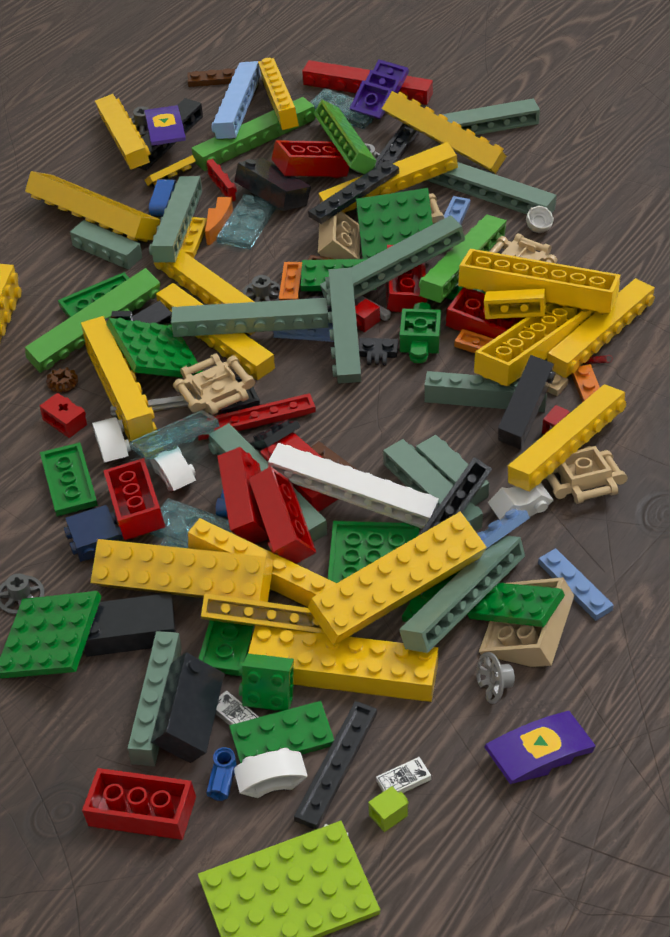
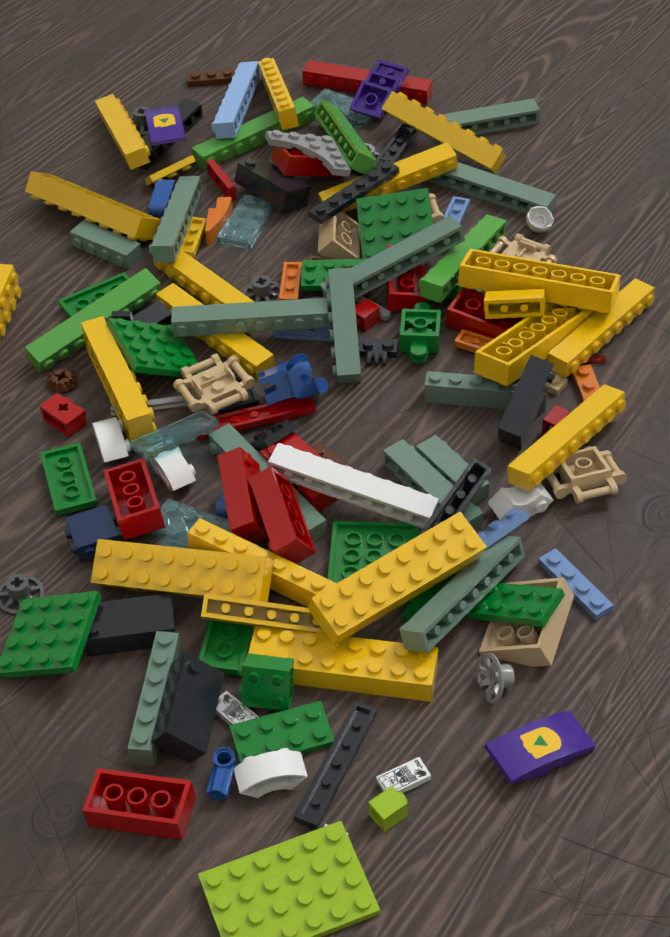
none -> blue piece [258,354,328,405]
none -> light grey plate [265,130,351,177]

